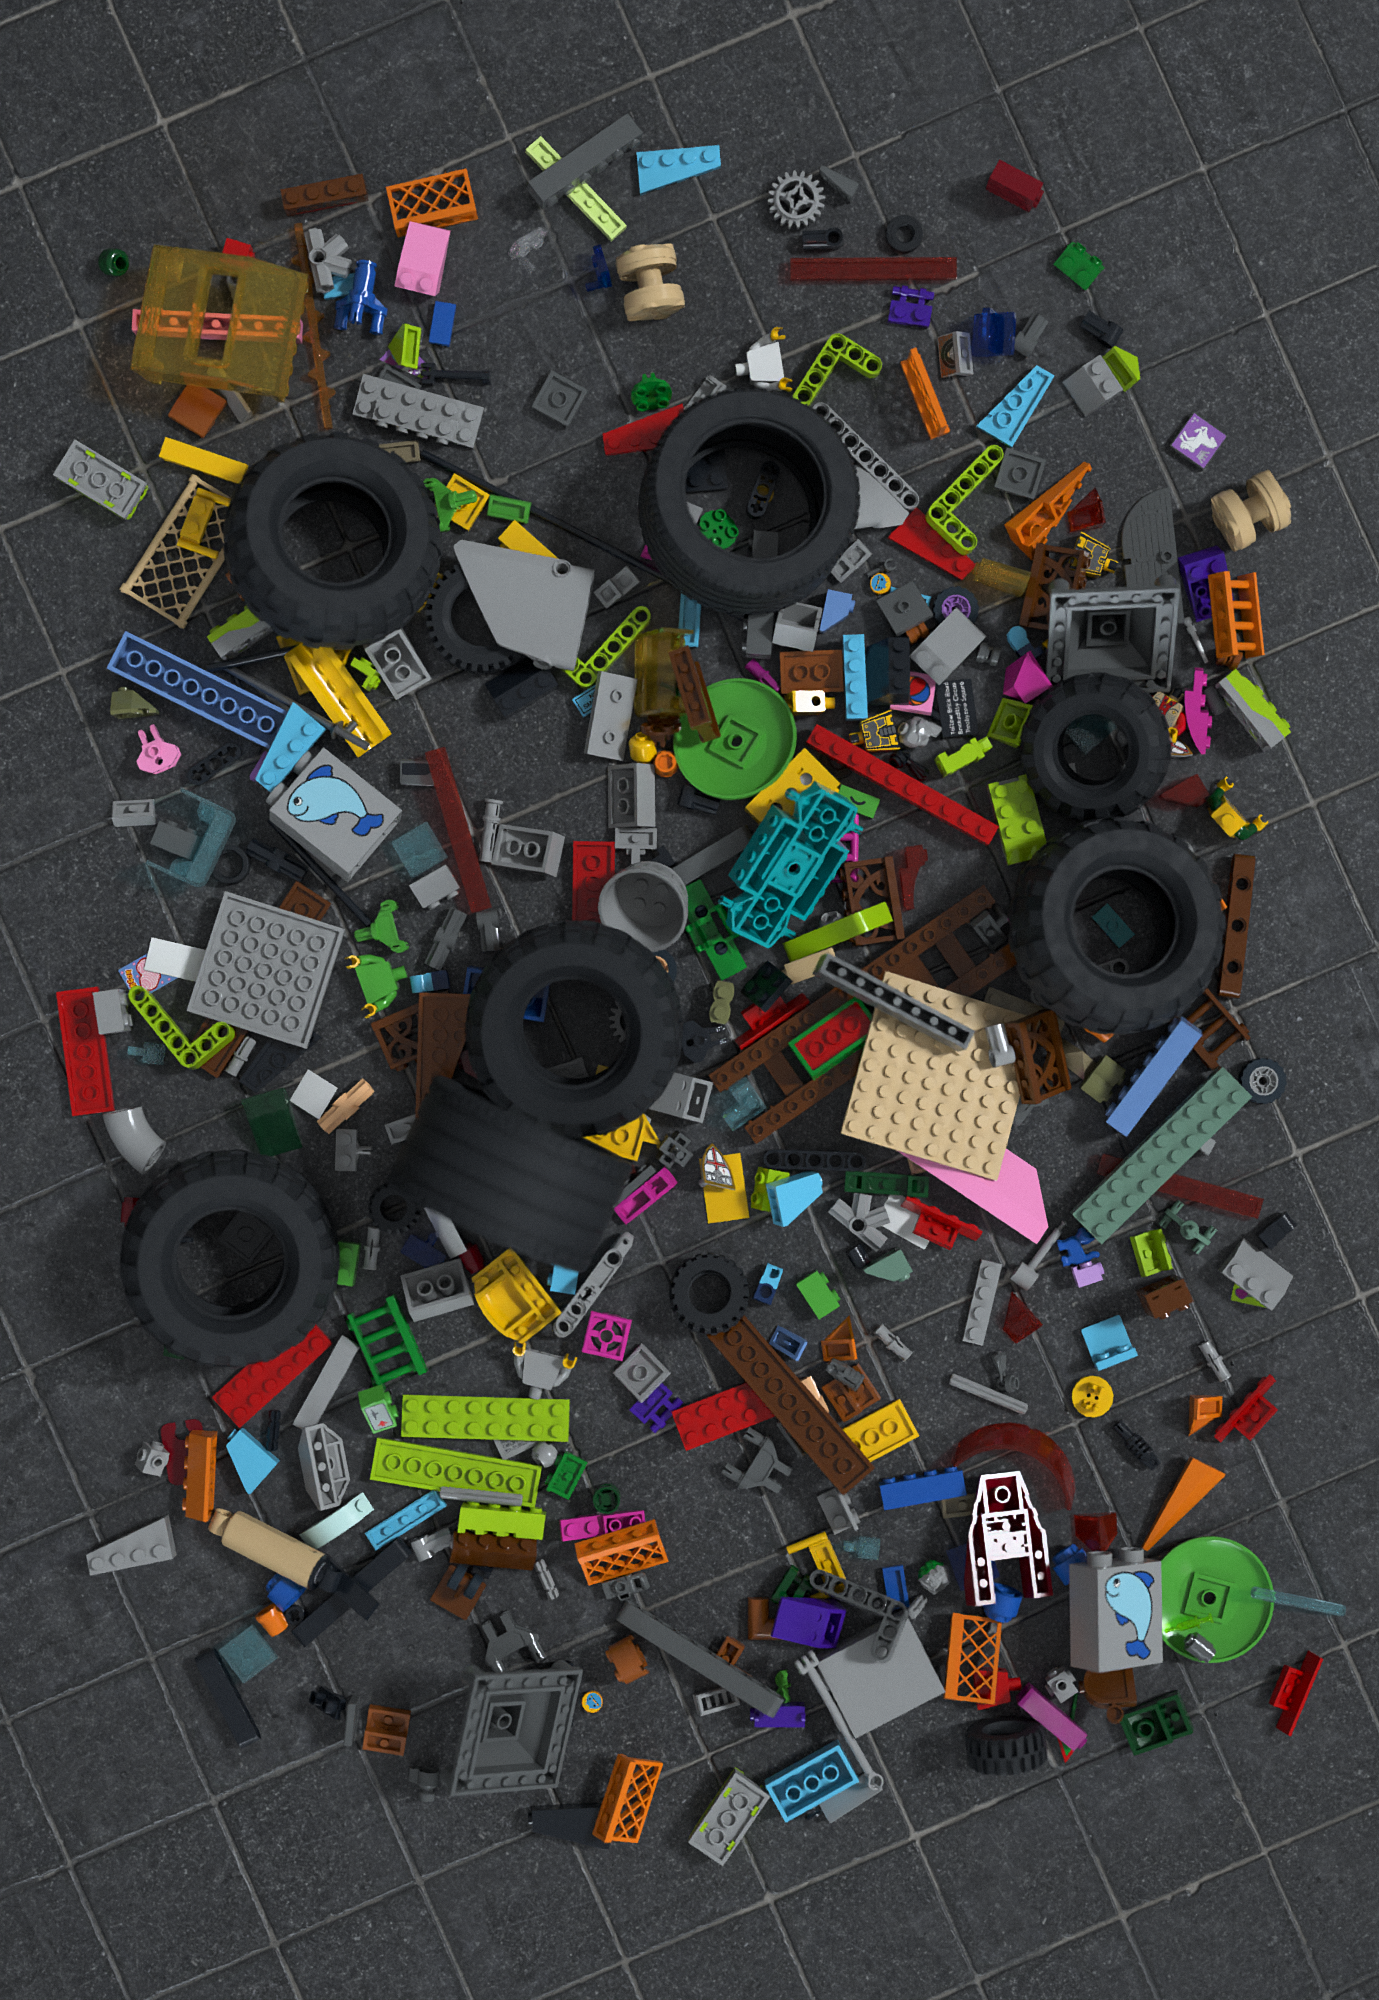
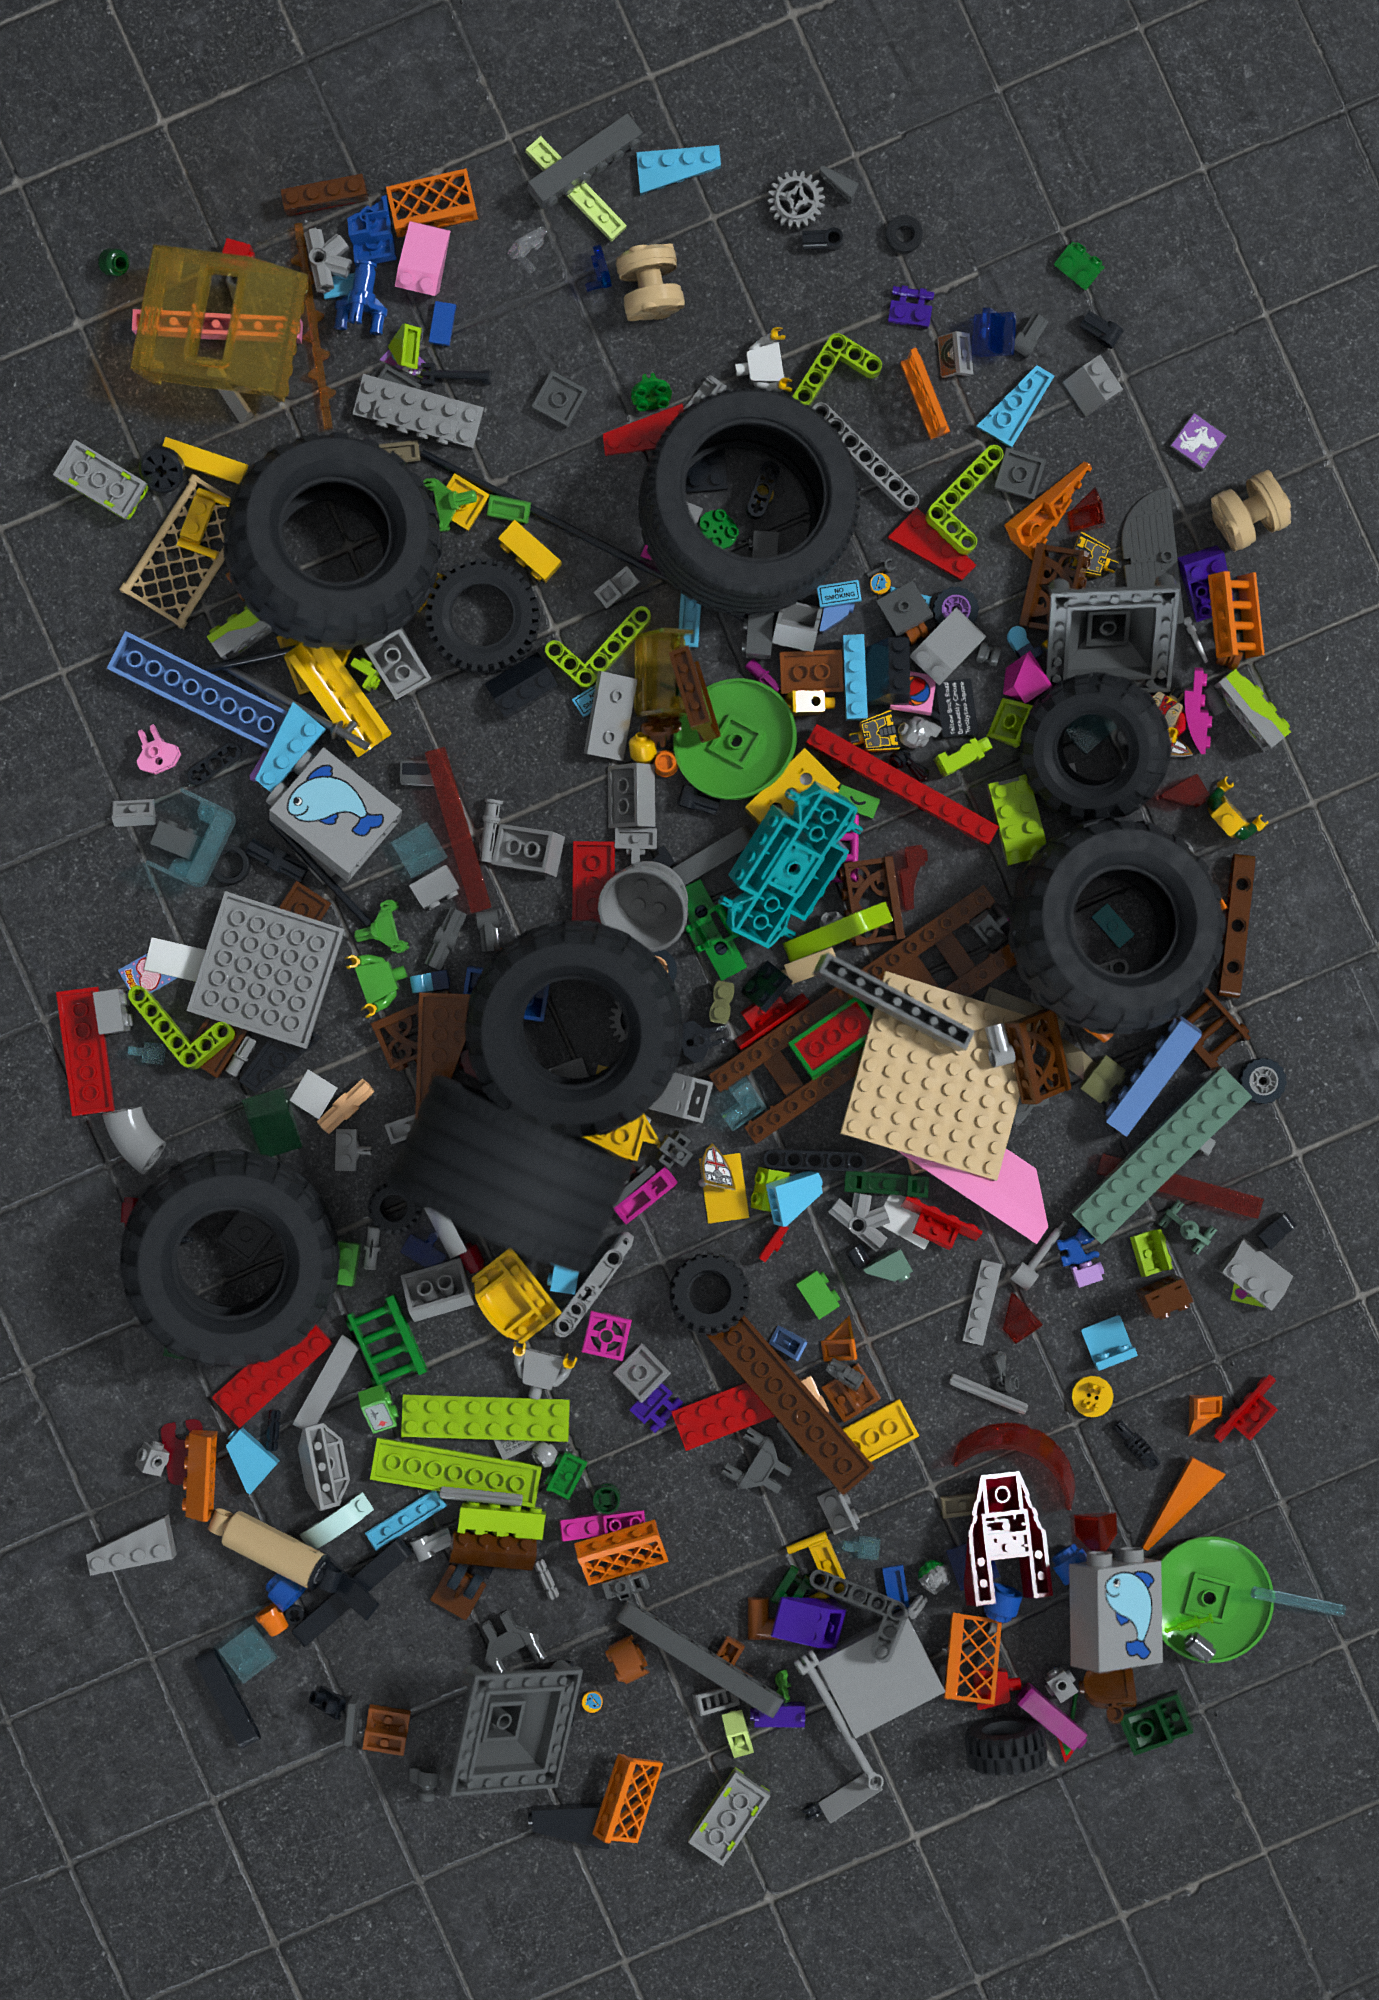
olive slope [110,687,160,719] -> none
dark orange slope [168,379,227,438] -> none
light grey panel [453,540,595,671] -> none
leg [752,1263,783,1306] -> none
medium azure brick [765,1739,859,1822] -> none
clear red plate [790,257,957,281] -> none
light grey slope [831,539,873,583] -> none
light grey panel [854,464,909,529] -> none
light grey pin [873,1324,913,1362] -> none
blue brick [879,1465,967,1510] -> none
clear yellow slope [972,558,1031,598] -> none
dark red brick [986,159,1044,212] -> none
lime slope [1102,346,1140,392] -> none
light grey pin [1198,1339,1231,1382] -> none
red bracket [1269,1651,1323,1736] -> none
none -> black wheel [139,446,186,493]
none -> blue slope [347,195,397,267]
none -> yellowish green slope [722,1710,754,1758]
none -> red plate [759,1226,789,1262]
none -> medium azure tile [817,580,862,608]

